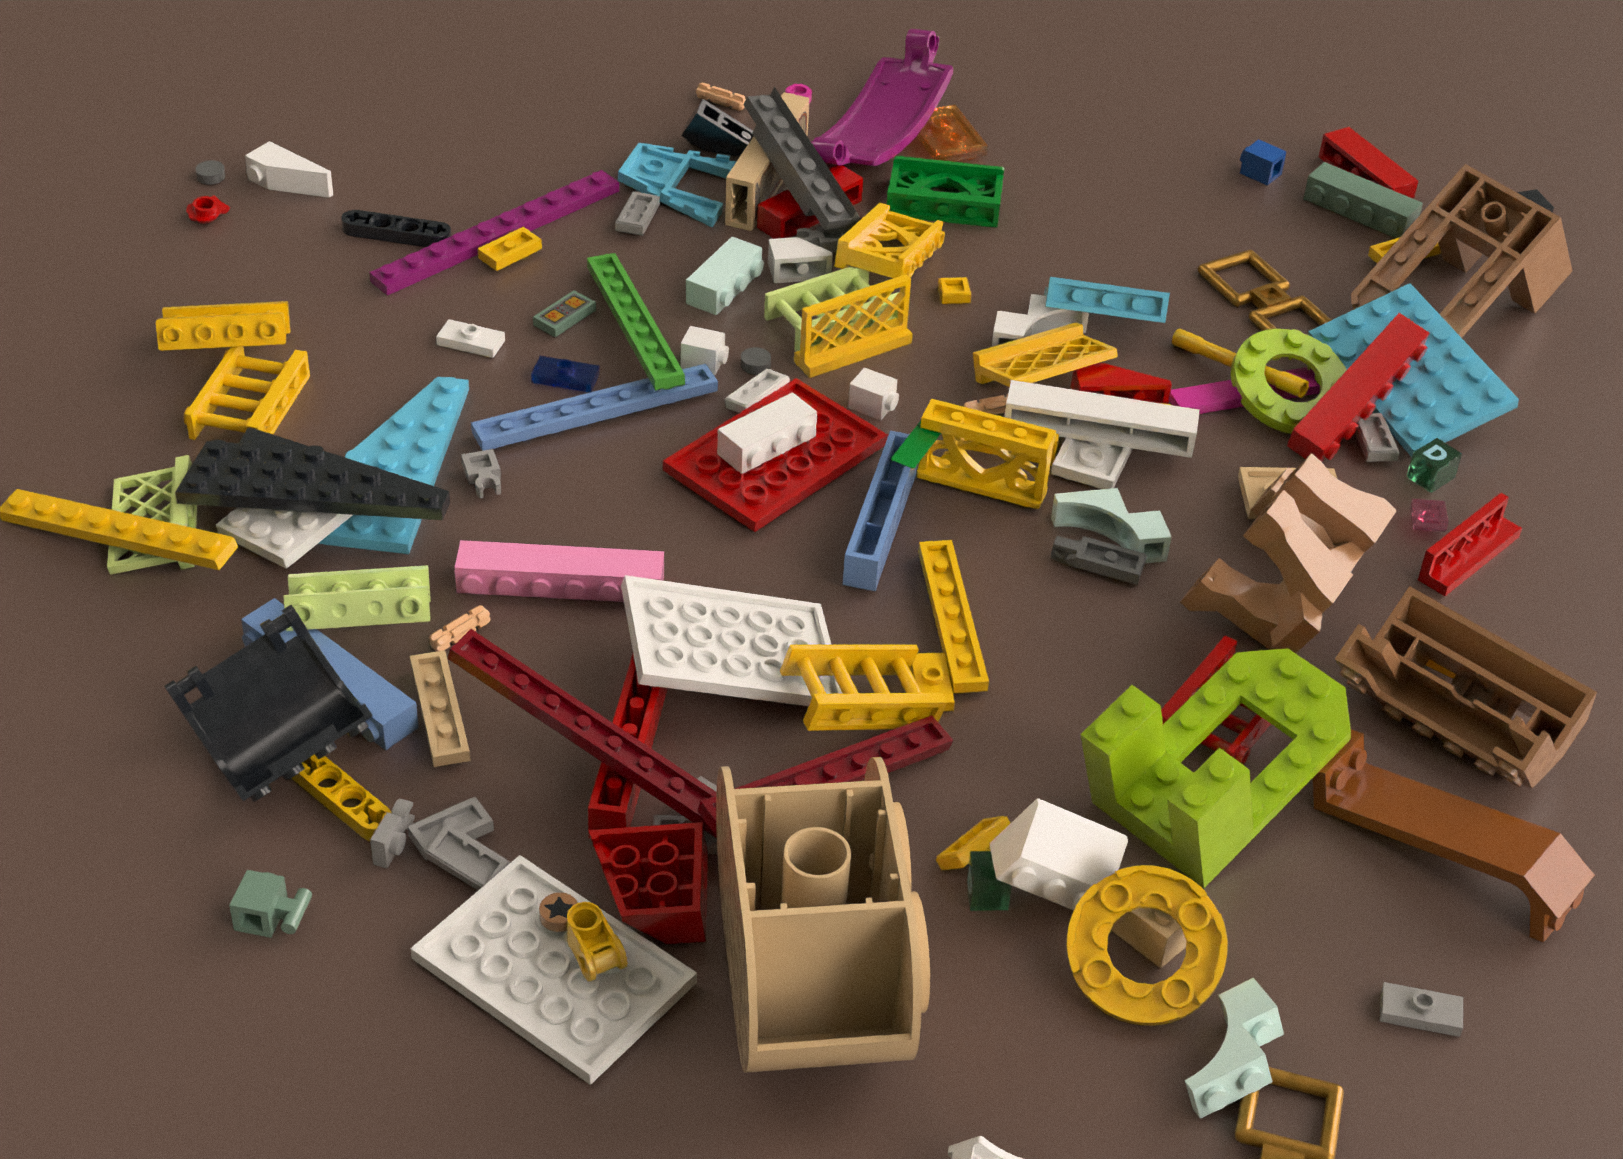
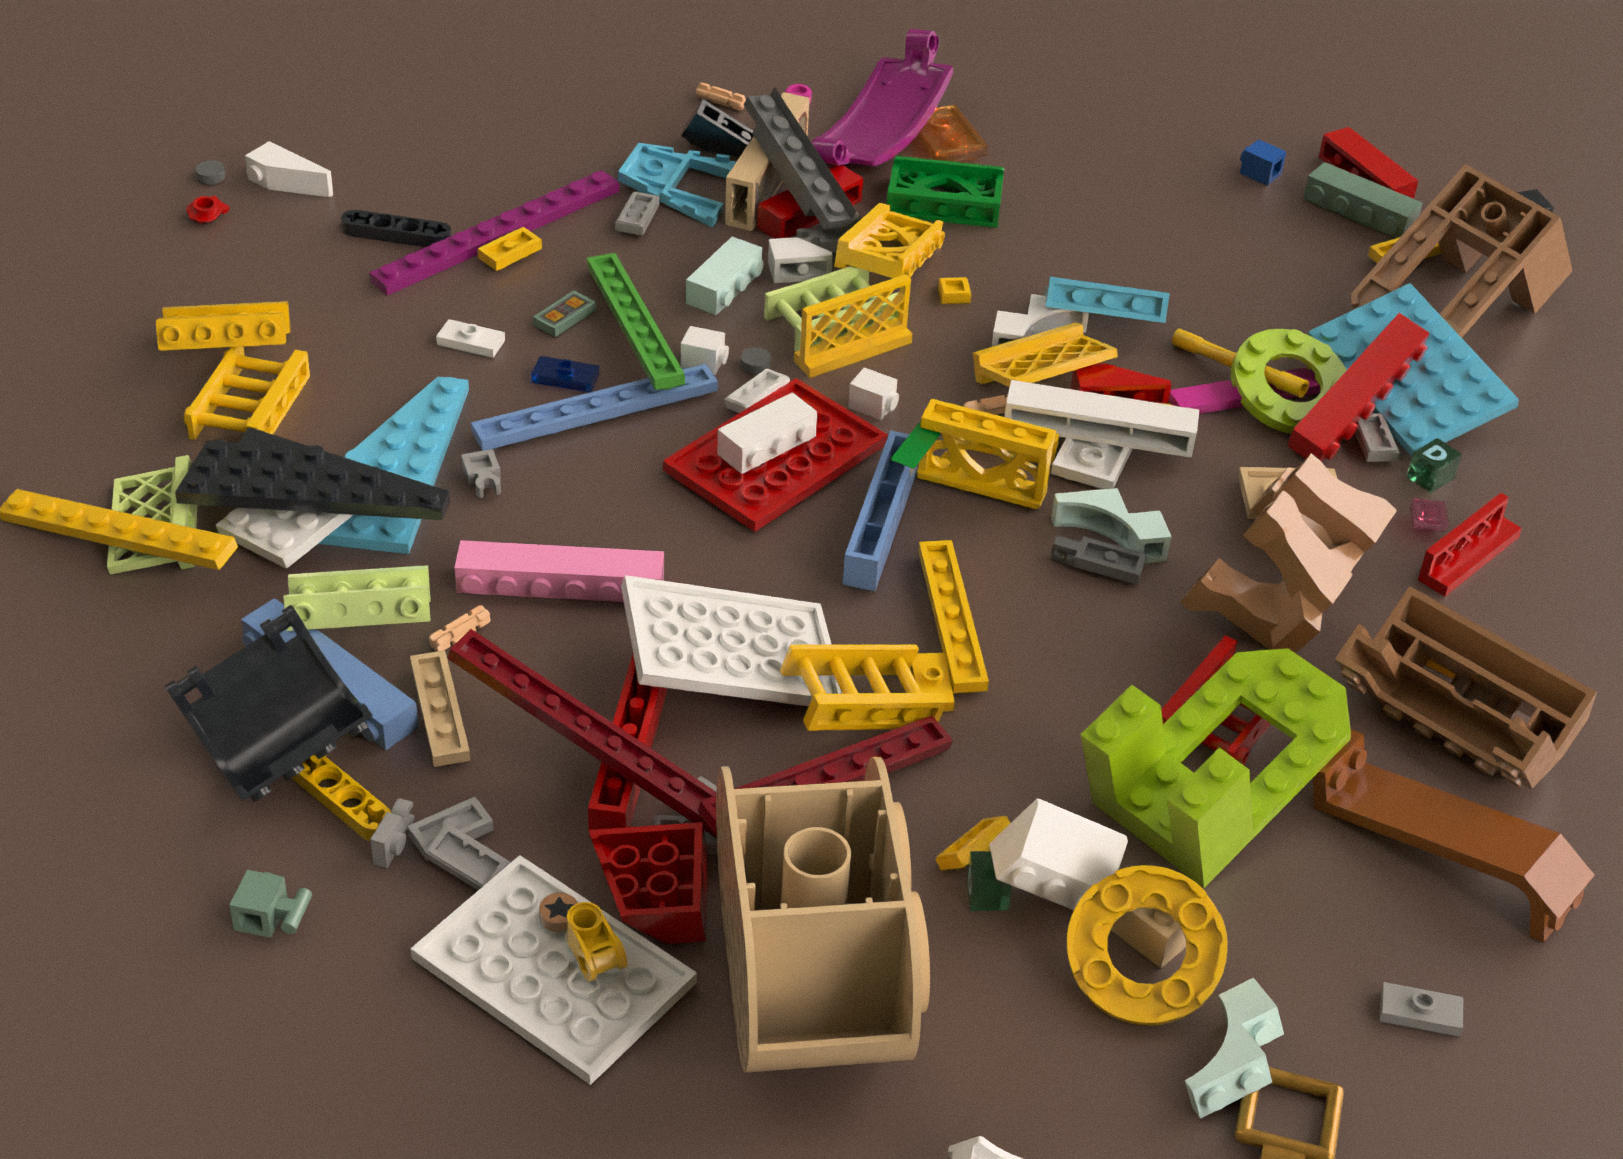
pearl gold bar [1198,250,1331,331] -> none

